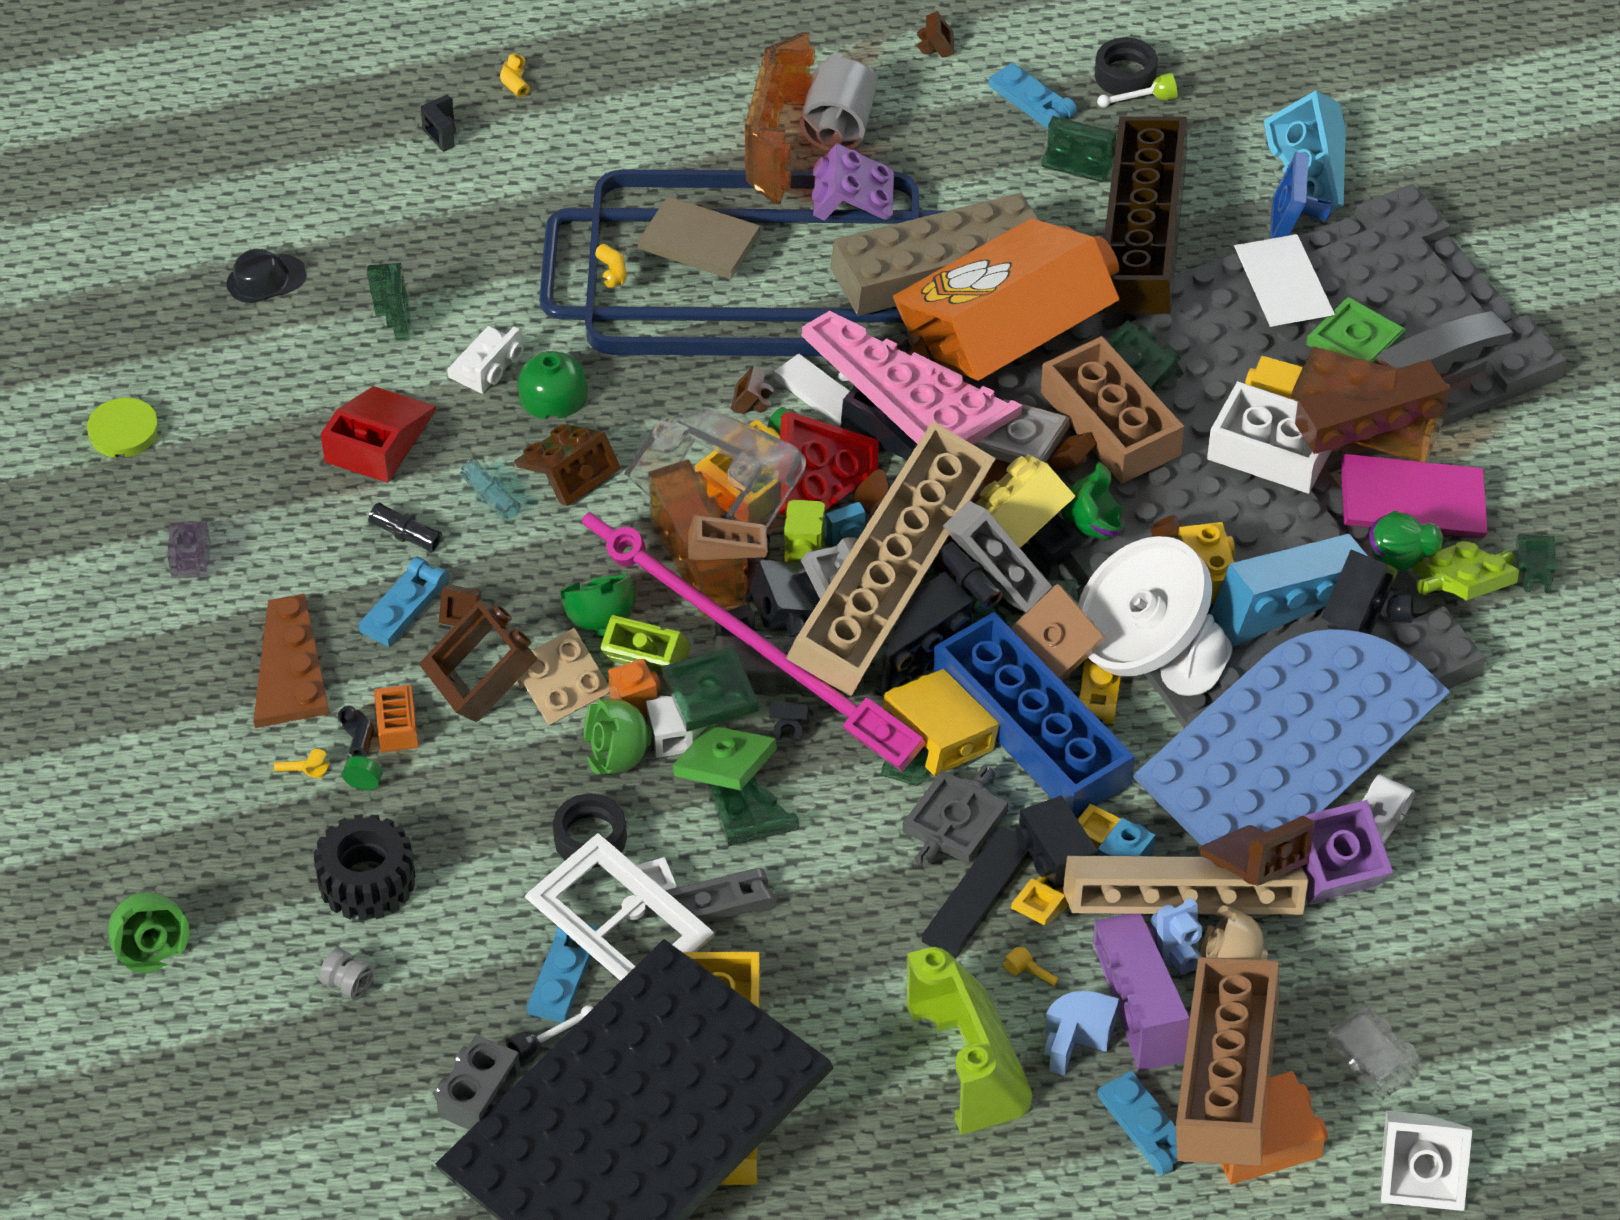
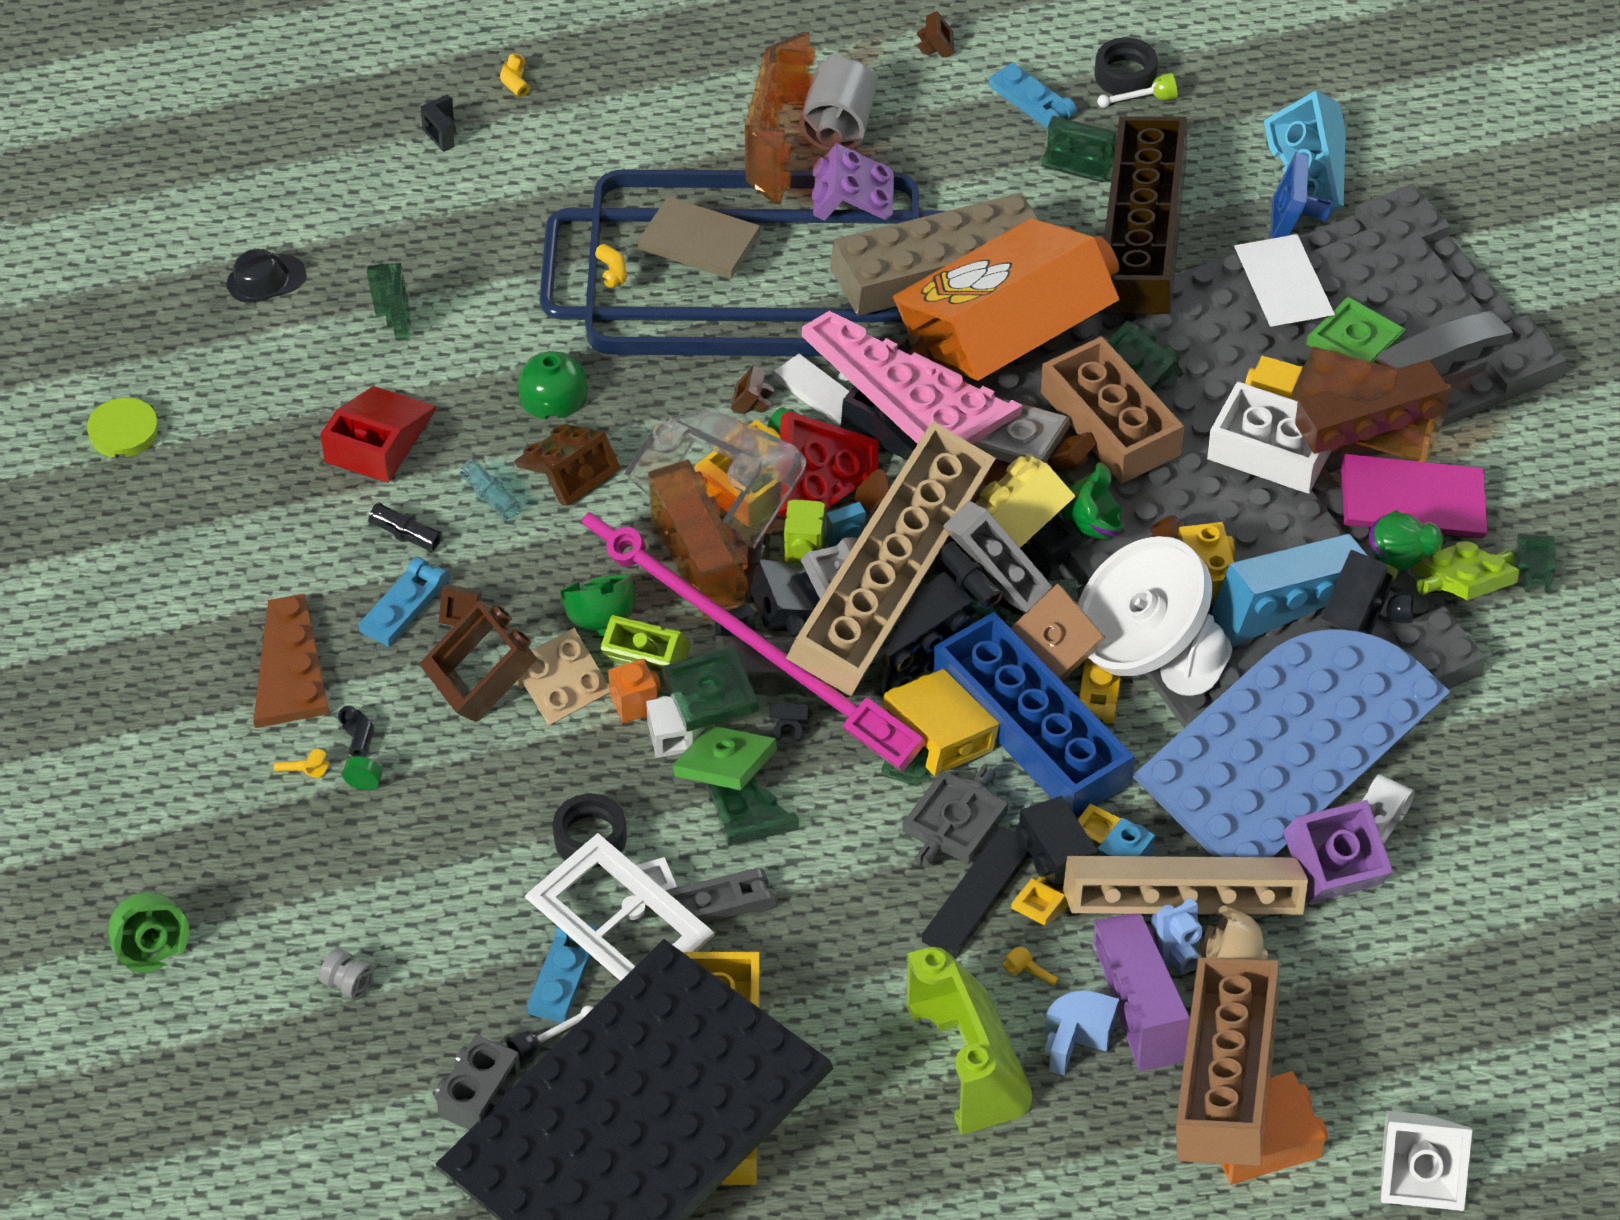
clear purple brick [167,521,211,578] -> none
black tyre [314,814,416,921] -> none
orange slope [374,685,419,753] -> none
white bracket [447,326,524,394] -> none
bright green cylinder [584,699,652,775] -> none
medium nougat slope [688,515,768,560] -> none
dark azure plate [1097,1070,1186,1176] -> none
reddish brown bracket [1200,816,1315,886] -> none
clear brick [1326,1005,1419,1102] -> none

